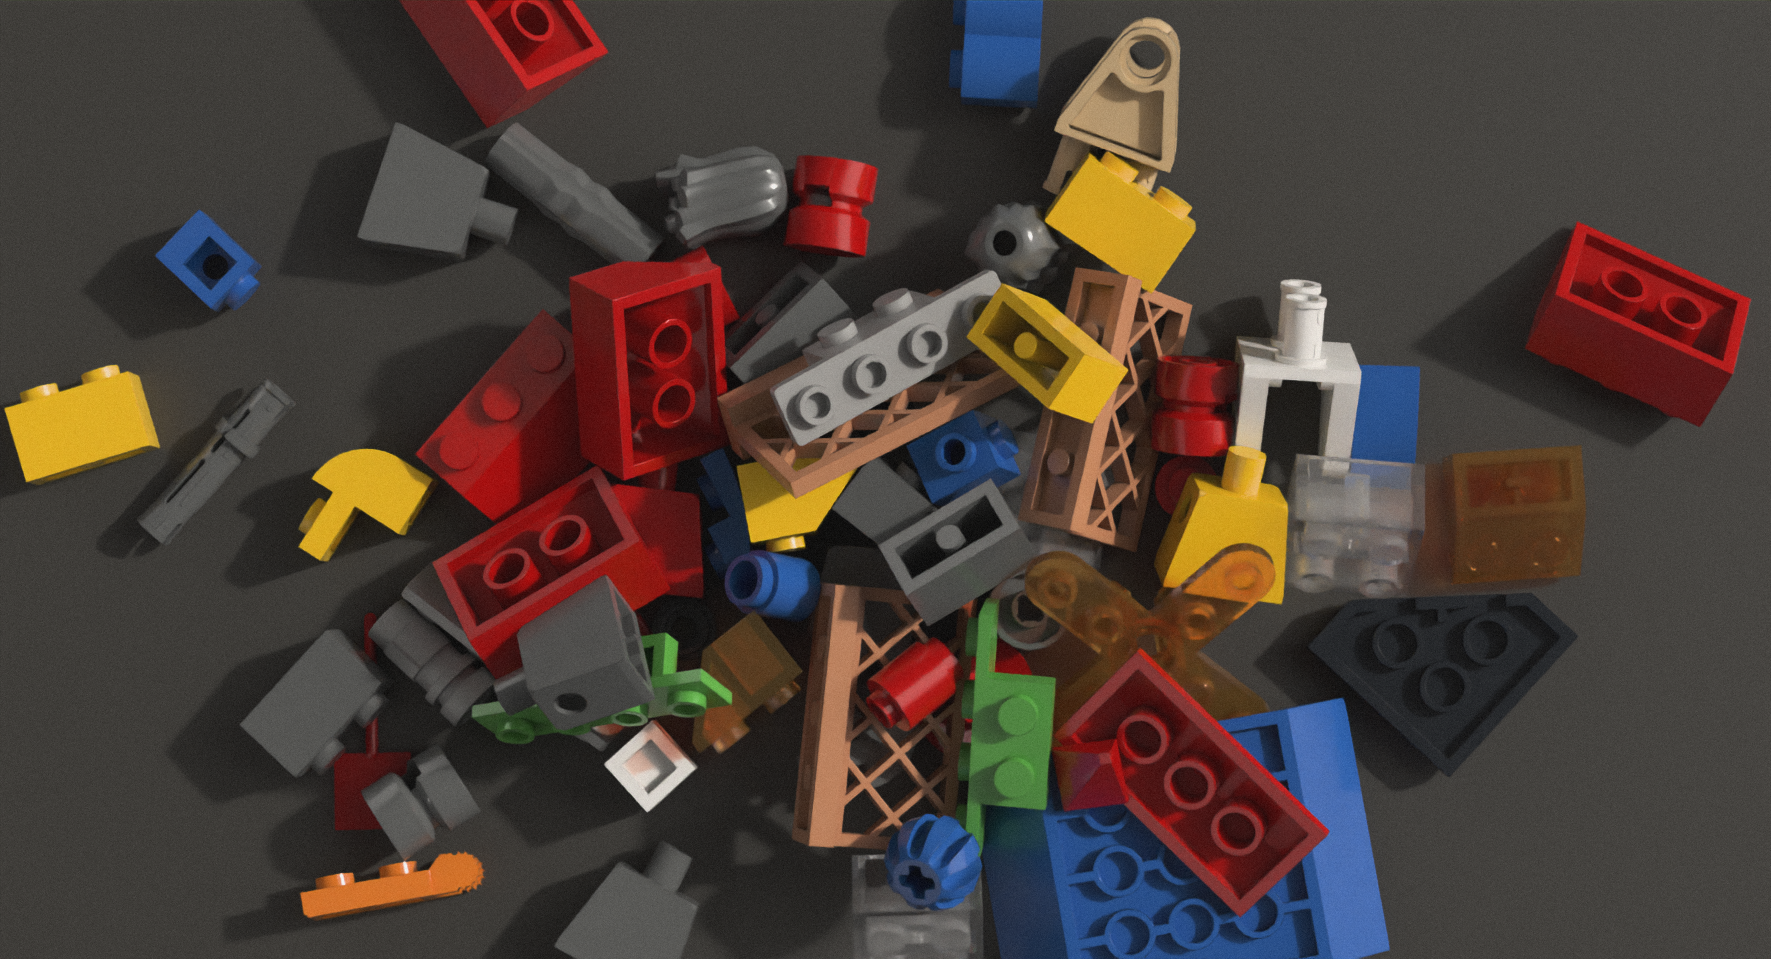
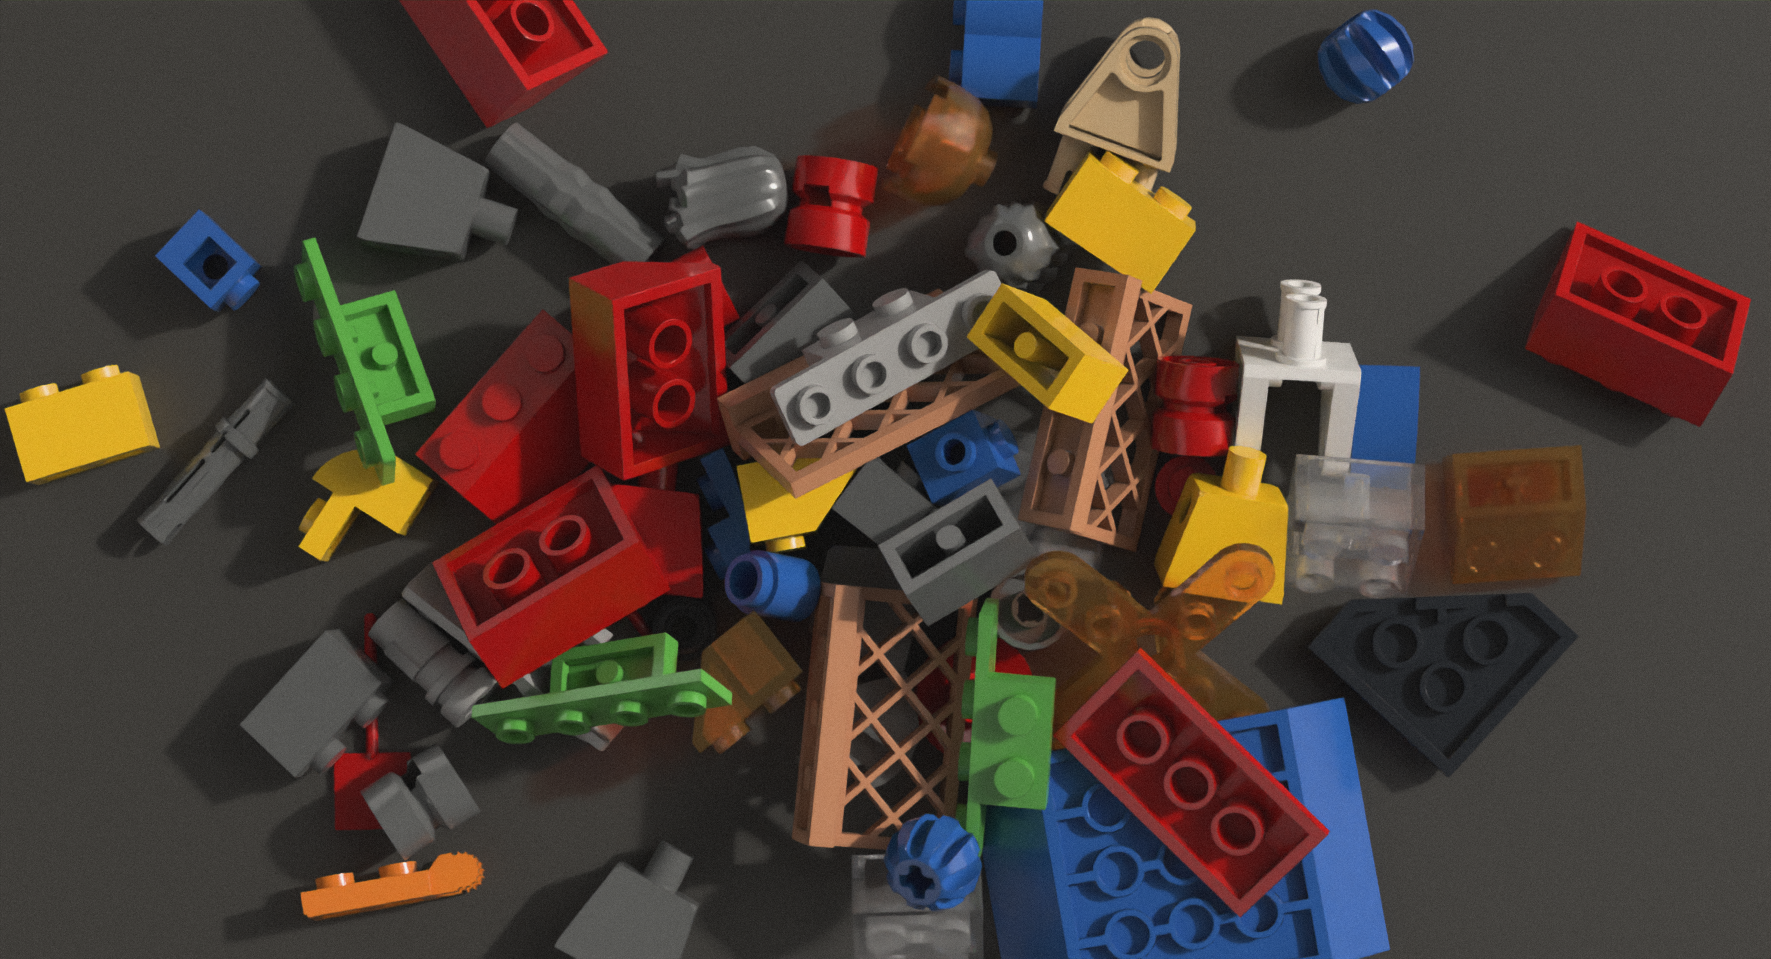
dark grey torso [493,575,655,730] -> none
white brick [604,720,698,812] -> none
red brick [866,637,965,731] -> none
red slope [1051,739,1129,811] -> none
none -> bright green bracket [294,237,436,486]
none -> clear orange cylinder [881,74,998,206]
none -> blue piece [1318,9,1414,104]

